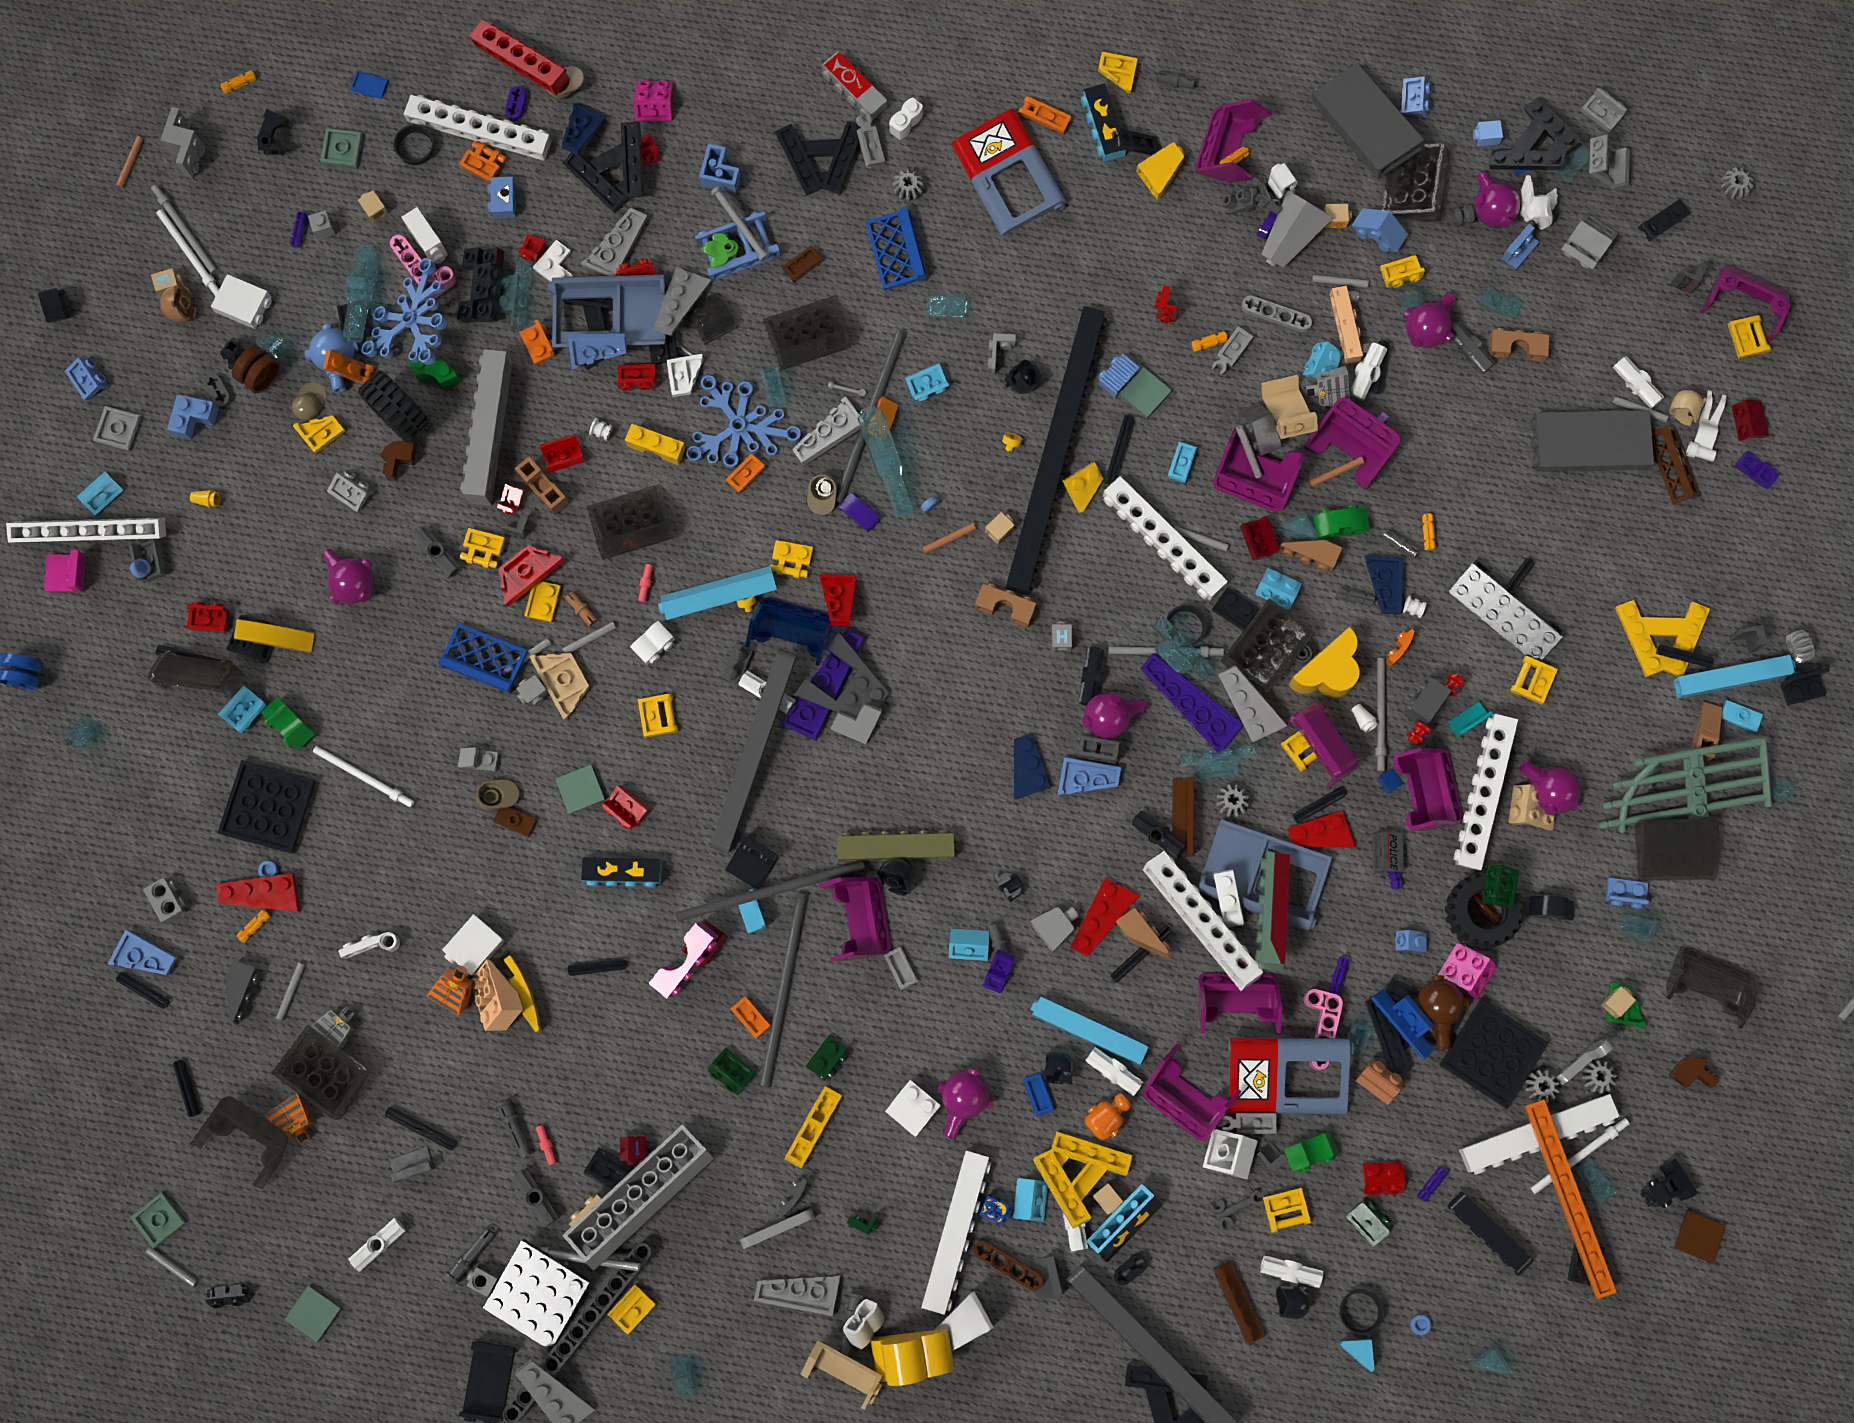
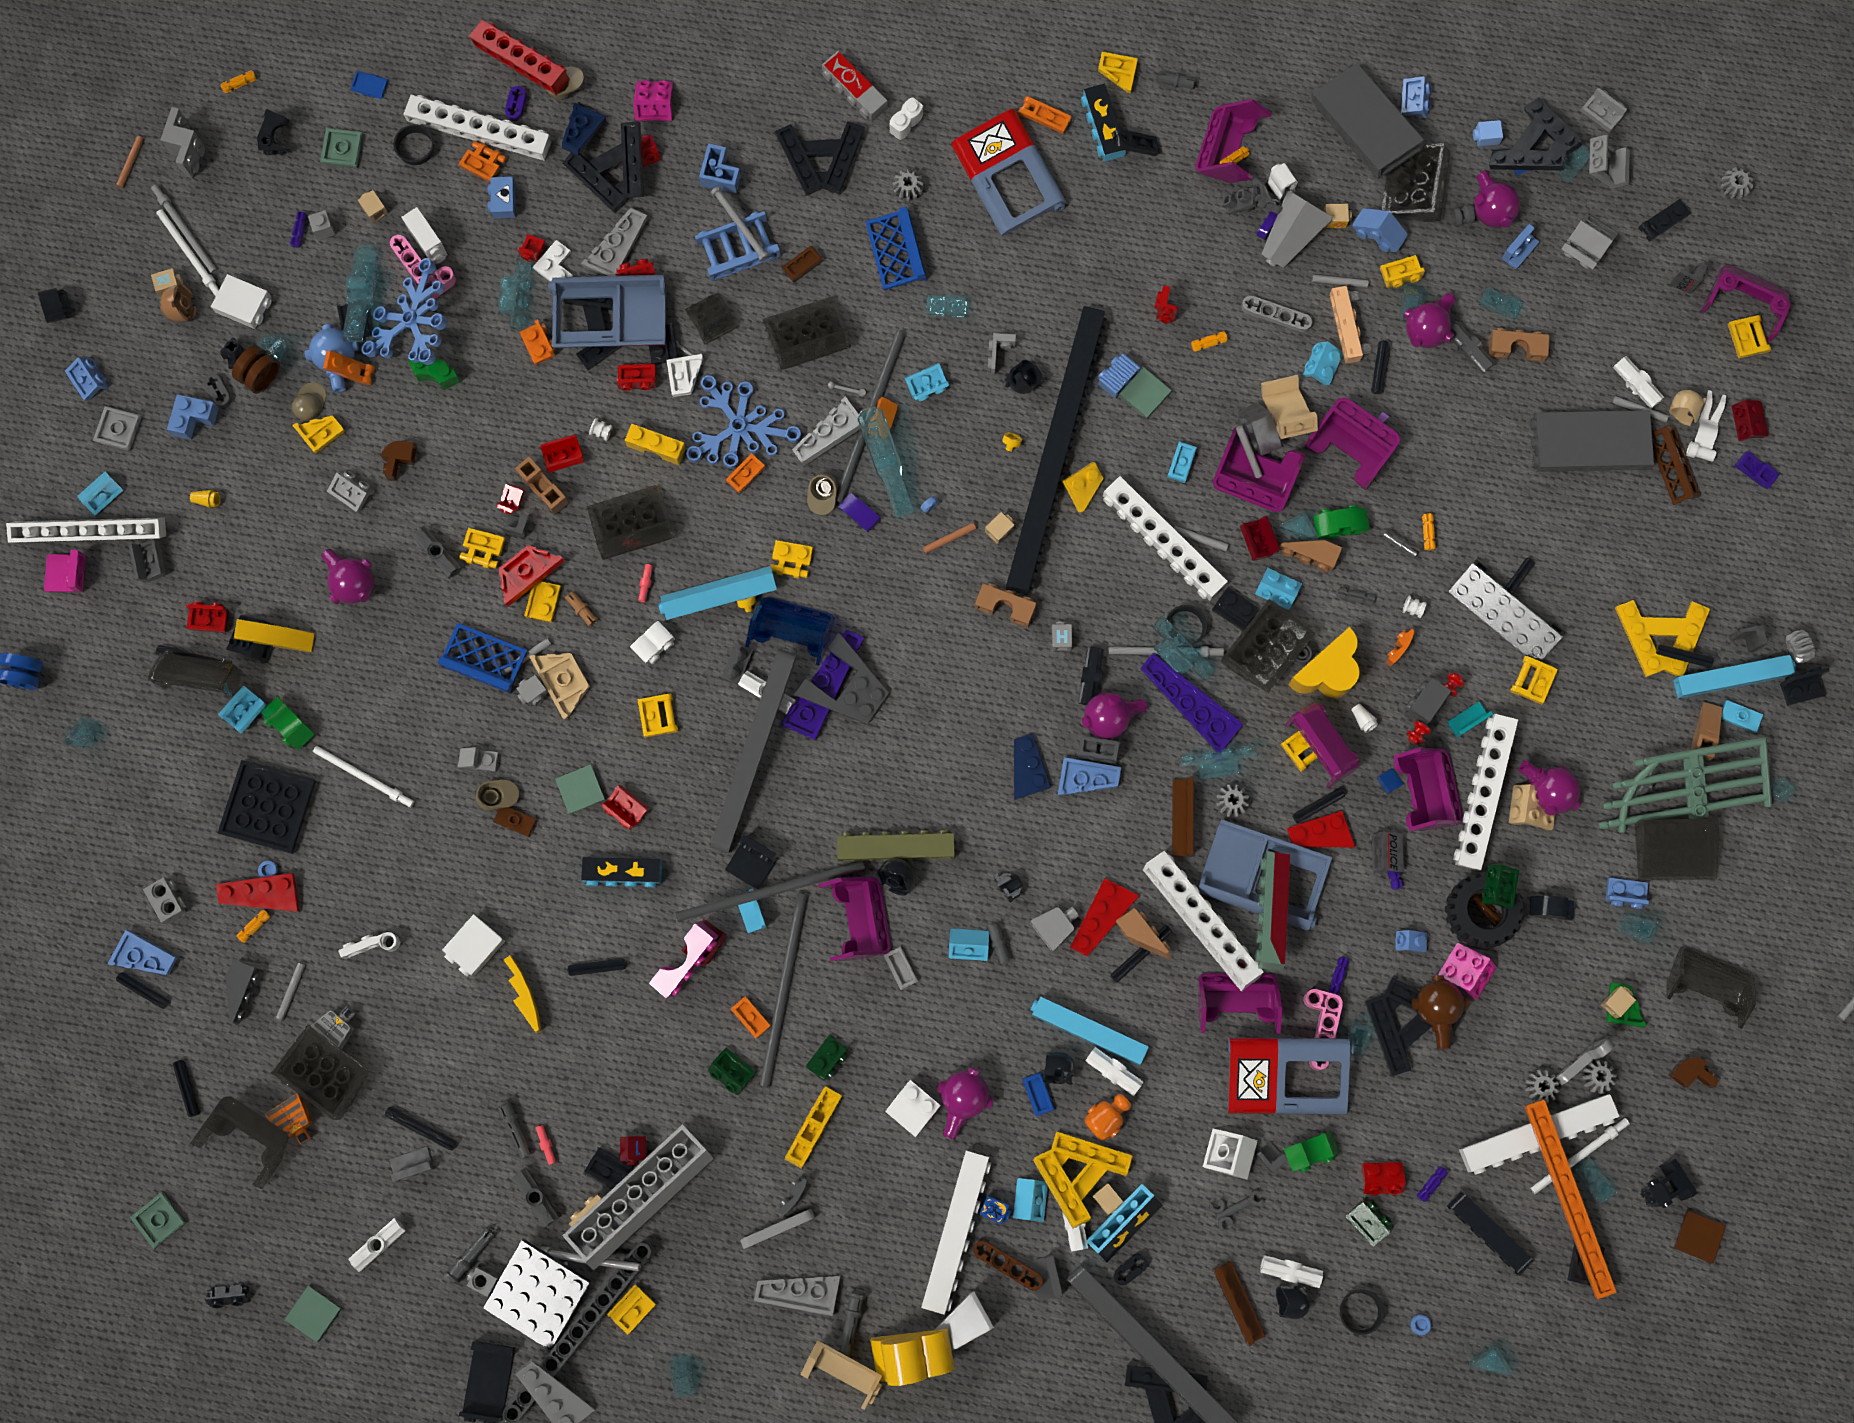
medium blue tile [130,558,151,578] -> none
light grey bar [145,1246,198,1287] -> none
black tyre [358,371,429,442] -> none
orange torso [427,966,473,1016] -> none
black bracket [457,247,505,323] -> none
light grey brick [460,349,512,506] -> none
light nougat slope [471,959,523,1031] -> none
light grey bar [562,622,616,653] -> none
medium blue wing [568,333,627,369] -> none
light grey wing [653,267,711,336] -> none
bright green plate [701,233,738,267] -> none
clear light blue slope [760,366,786,407] -> none
red wing [819,574,857,626] -> none
light grey tile [831,702,882,744] -> none
white brick [843,1299,885,1349] -> none
dark green bracket [847,1215,879,1235] -> none
light grey plate [856,114,885,166] -> none
dark purple slope [983,949,1015,993] -> none
black axle [1105,415,1134,485] -> none
black piece [1132,811,1187,859] -> none
yellow slope [1136,142,1184,200] -> none
magenta windscreen [1143,1043,1241,1141] -> none
light grey plate [1211,326,1253,376] -> none
white plate [1214,869,1244,928] -> none
light grey wing [1218,665,1287,742] -> none
light grey plate [1222,1113,1277,1134] -> none
yellow plate [1262,1188,1311,1233] -> none
light grey torso [1306,366,1350,406] -> none
nougat bar [1309,457,1364,487] -> none
medium azure slope [1338,1339,1374,1372] -> none
white piece [1349,343,1387,401] -> none
nougat brick [1355,1058,1405,1105] -> none
dark blue wing [1364,555,1403,615] -> none
blue bracket [1372,989,1434,1060] -> none
light grey bar [1375,658,1387,772] -> none
black plate [1439,999,1549,1109] -> none
white helmet [1519,175,1558,229] -> none

